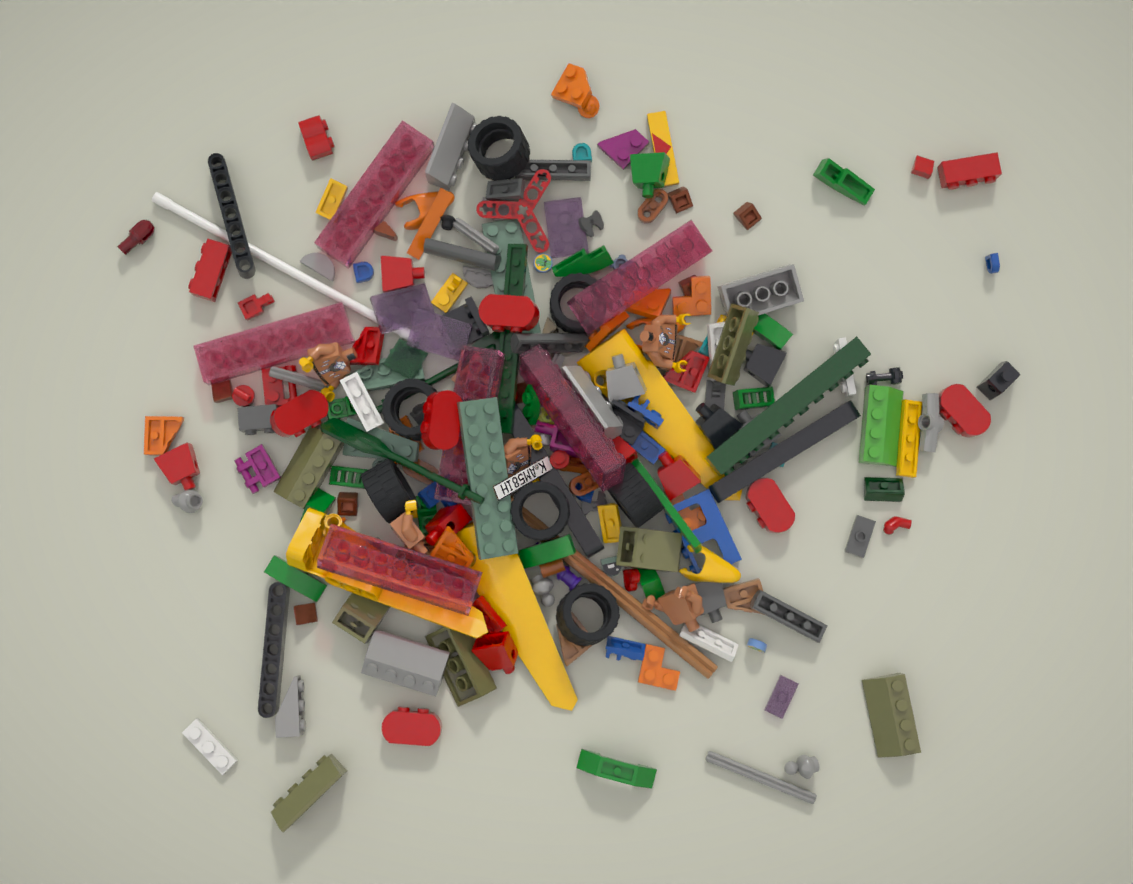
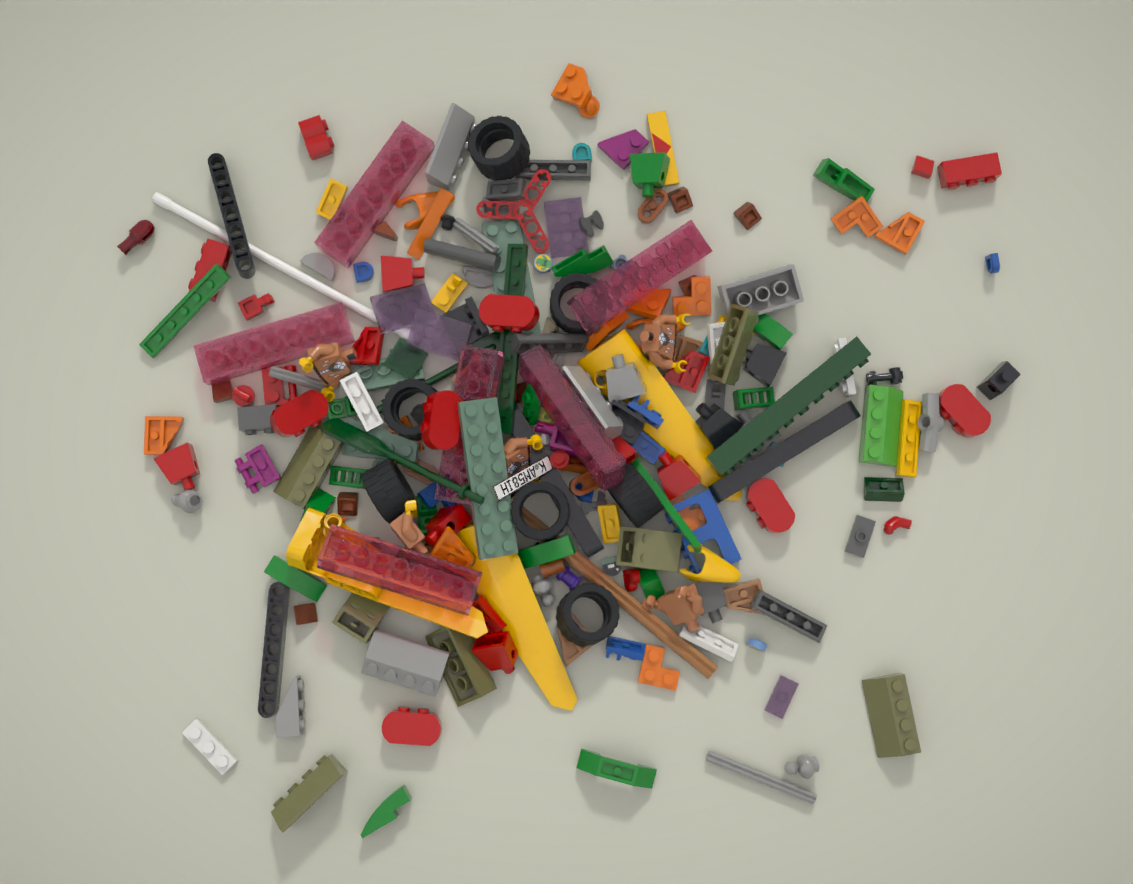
none -> green tile [139,264,231,358]
none -> green slope [360,784,412,838]
none -> orange plate [830,196,884,238]
none -> orange wing [874,212,925,255]

